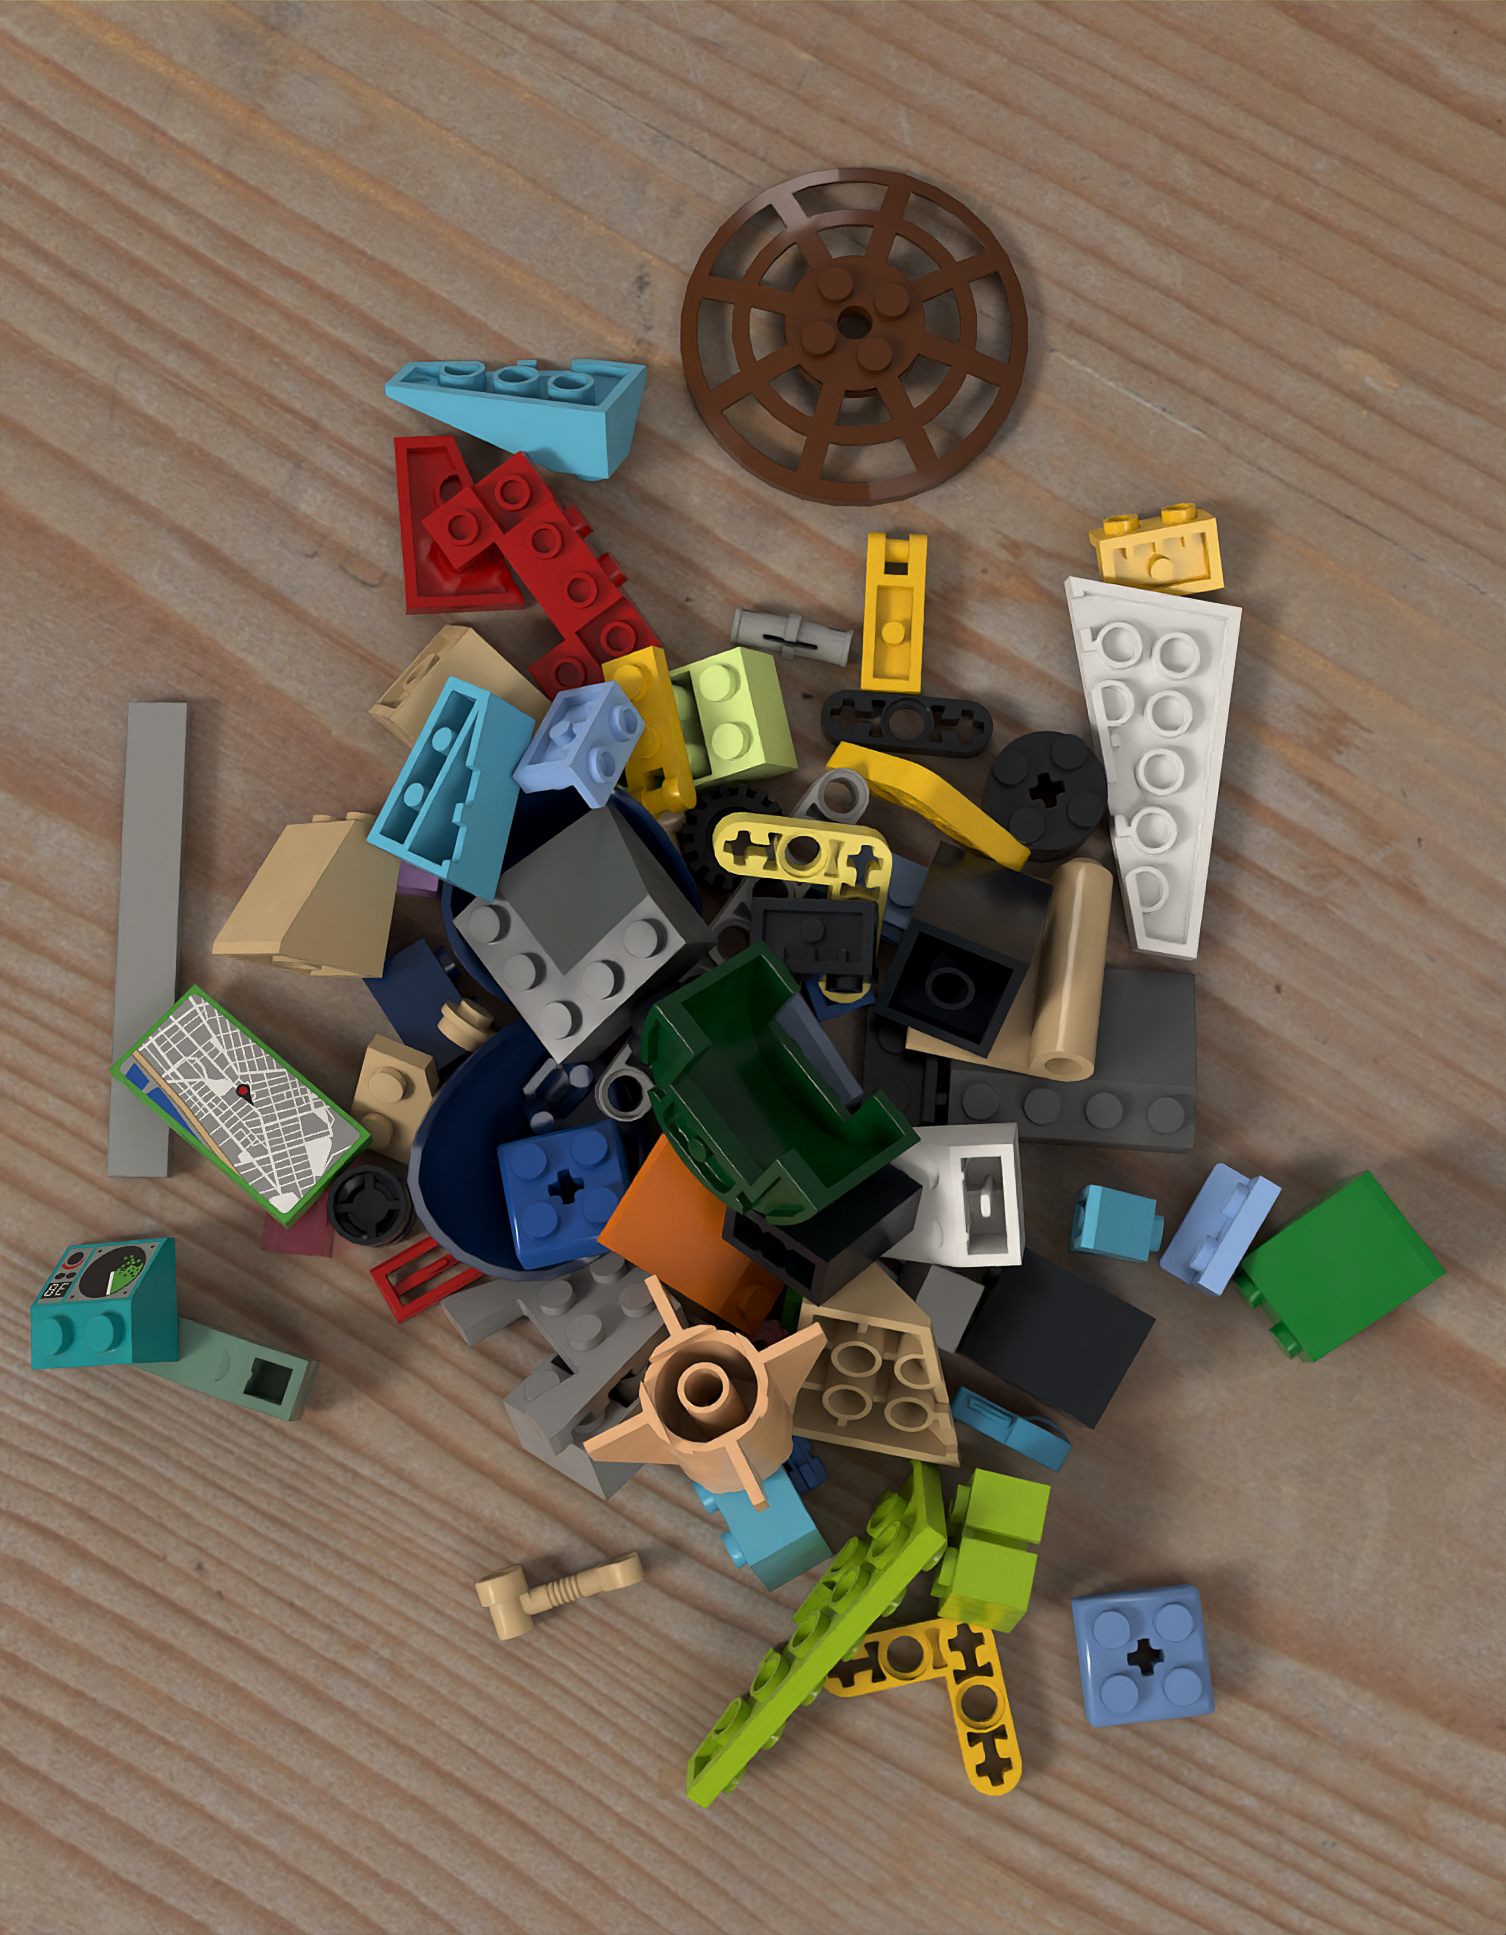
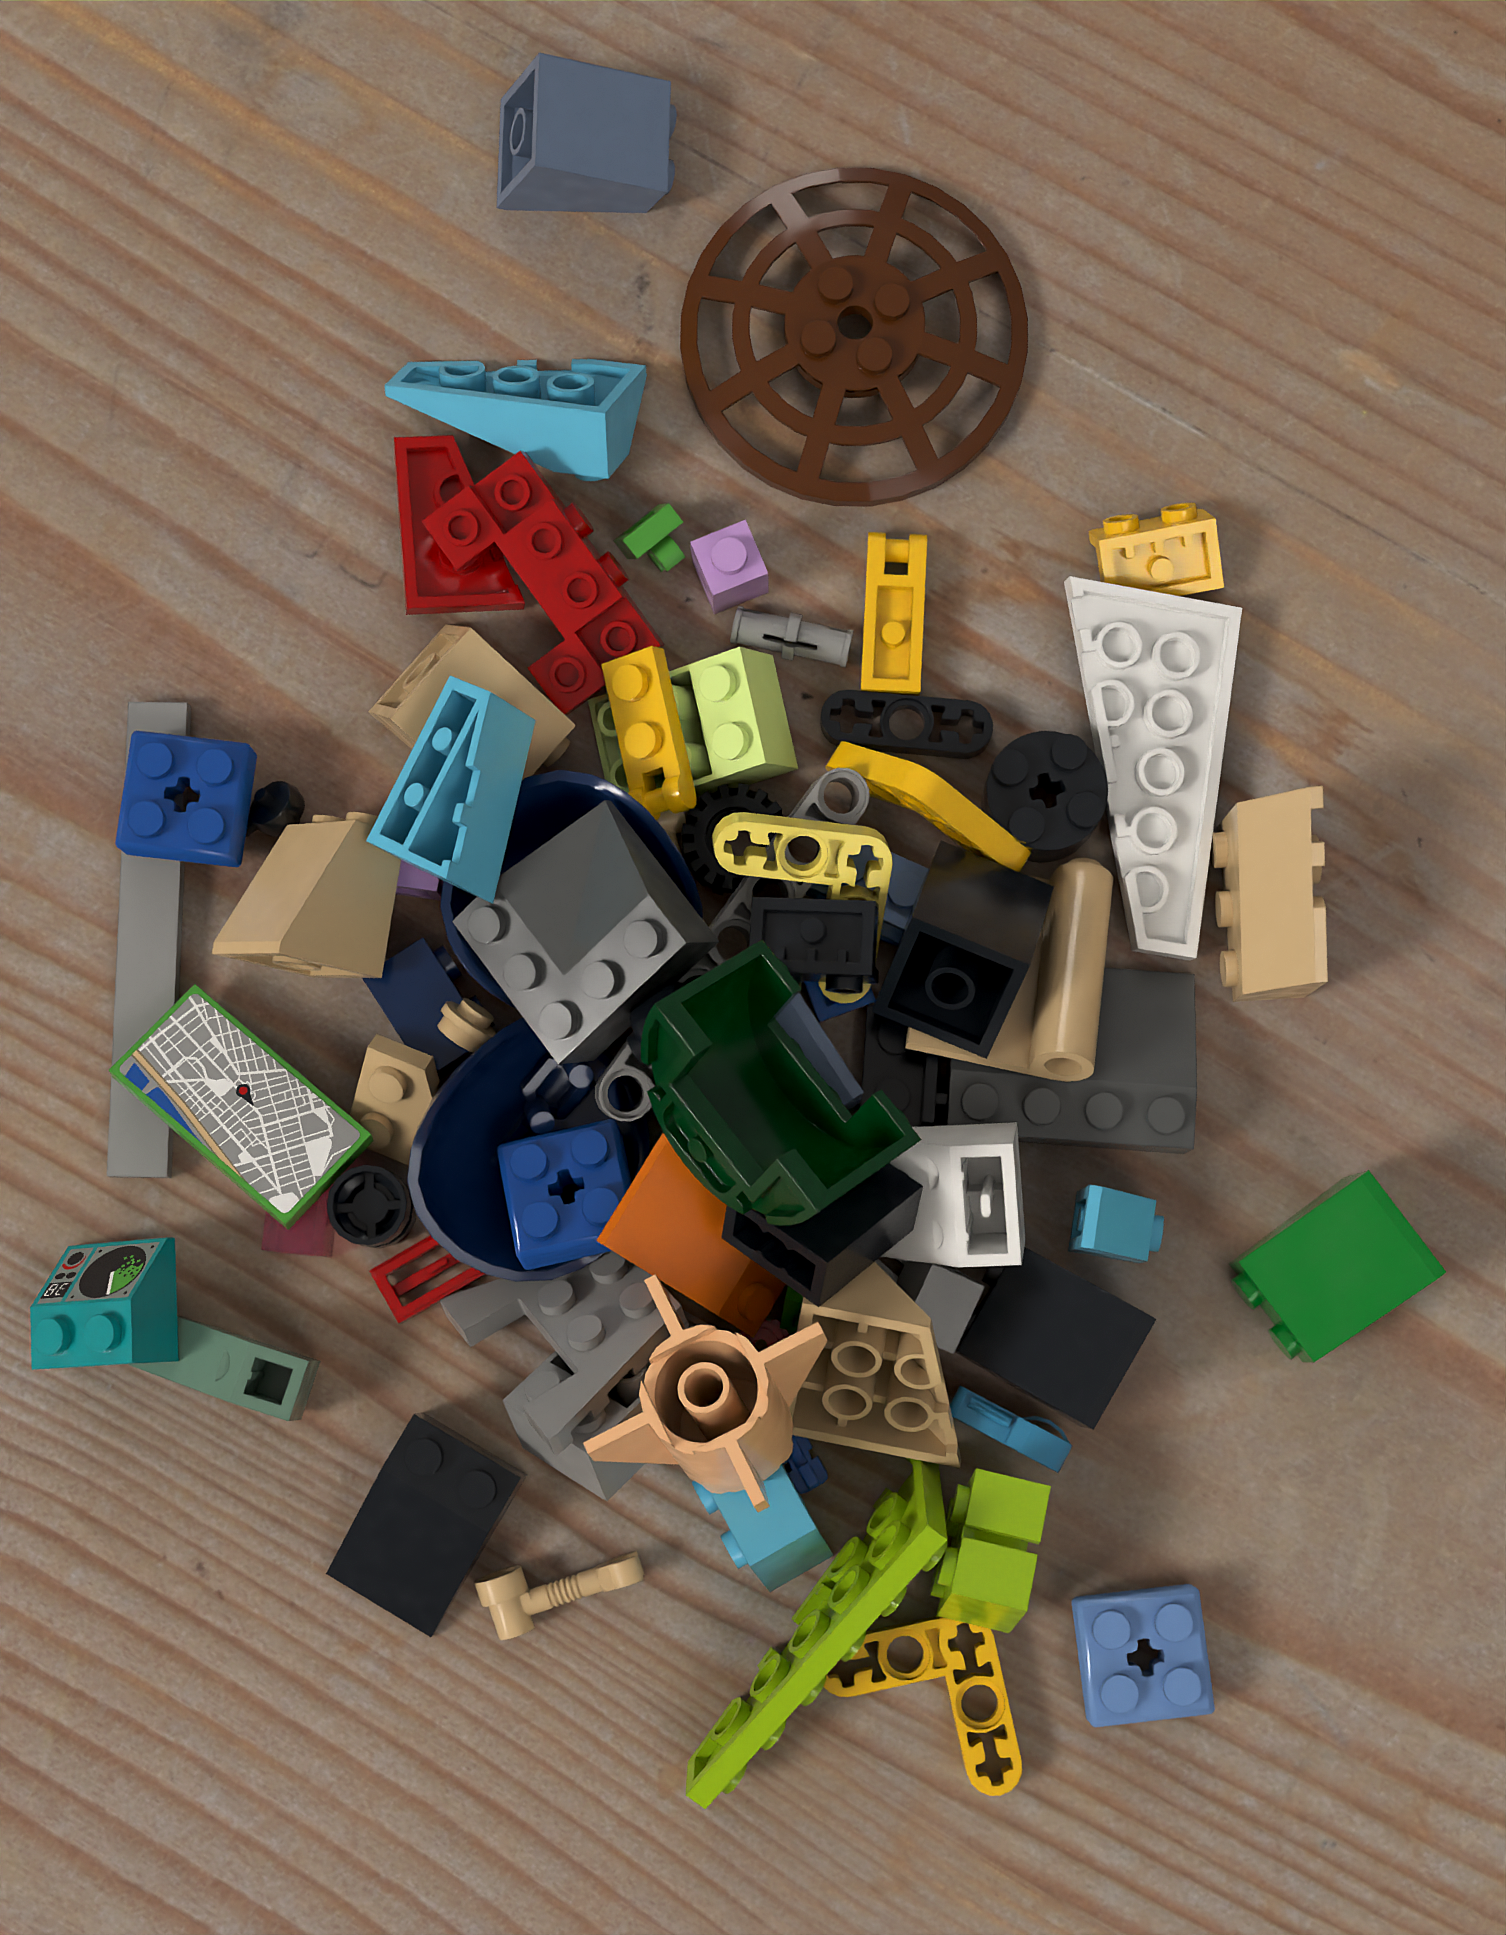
light blue bracket [513,680,645,809] -> none
light blue bracket [1158,1163,1282,1297] -> none
none -> blue brick [115,731,257,867]
none -> black piece [246,781,305,837]
none -> black slope [326,1412,527,1637]
none -> sand blue slope [496,52,677,213]
none -> bright green tile [613,503,685,572]
none -> lavender brick [690,520,768,614]
none -> tan wedge [1210,786,1328,1002]

